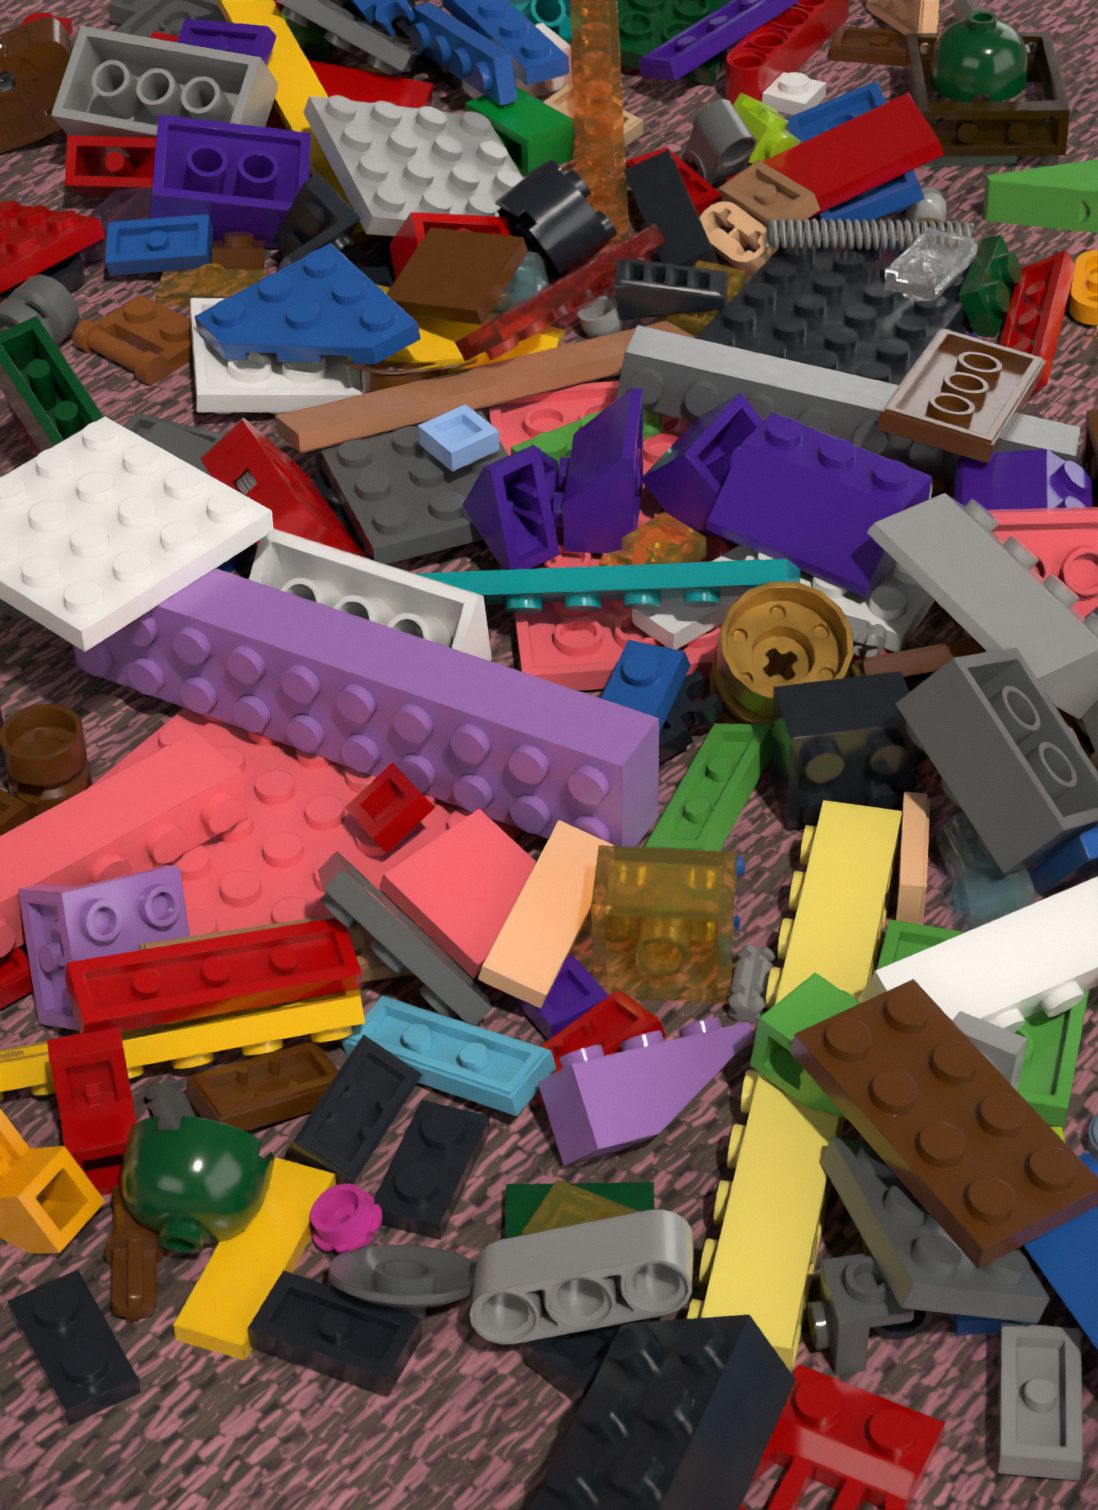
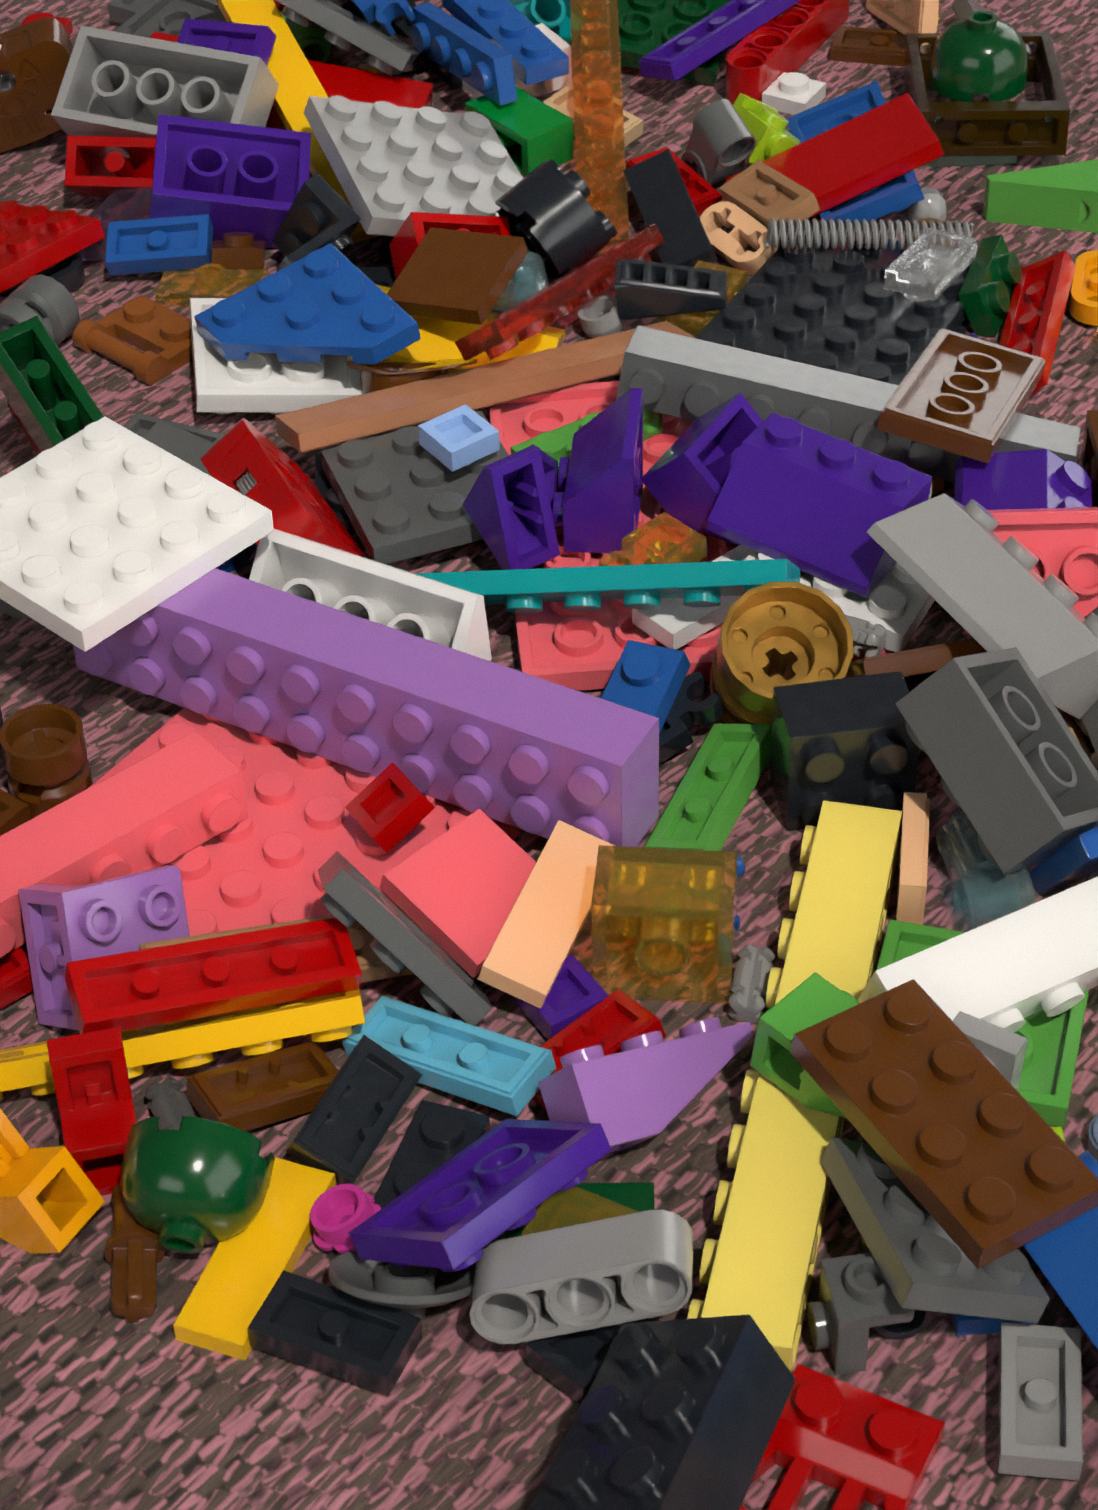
black plate [7,1269,141,1426] -> none
none -> dark purple plate [349,1119,612,1272]

